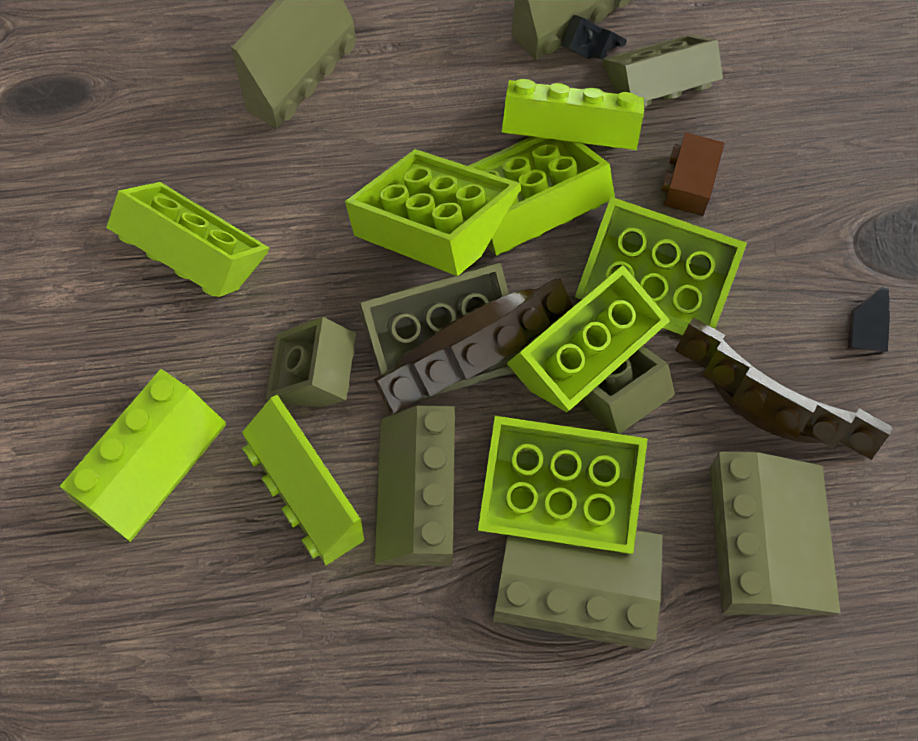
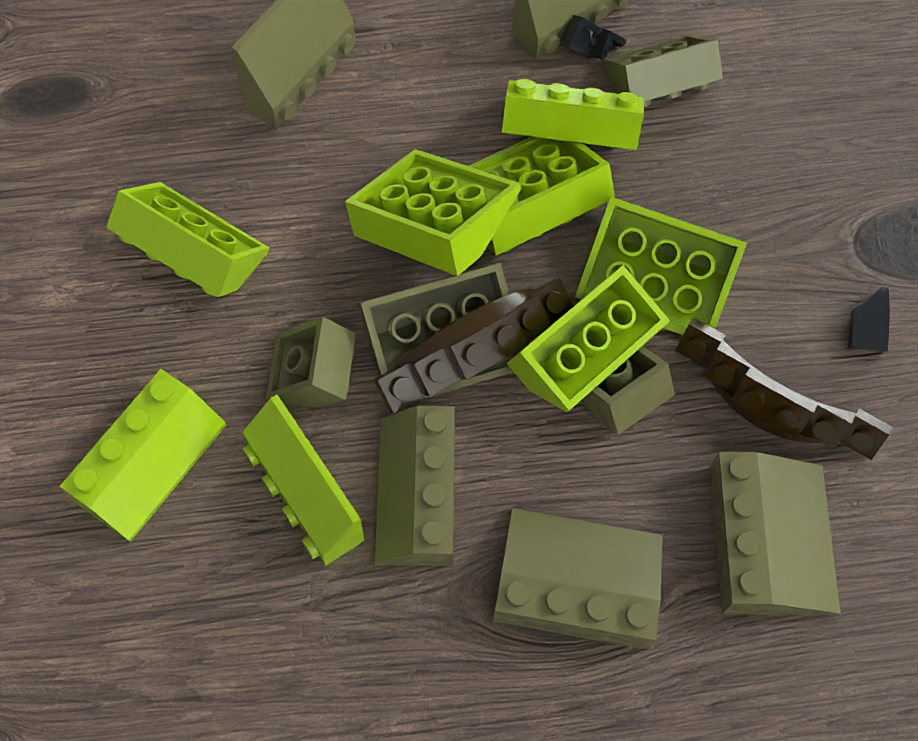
lime slope [478,416,648,554] -> none
reddish brown brick [661,132,725,216] -> none

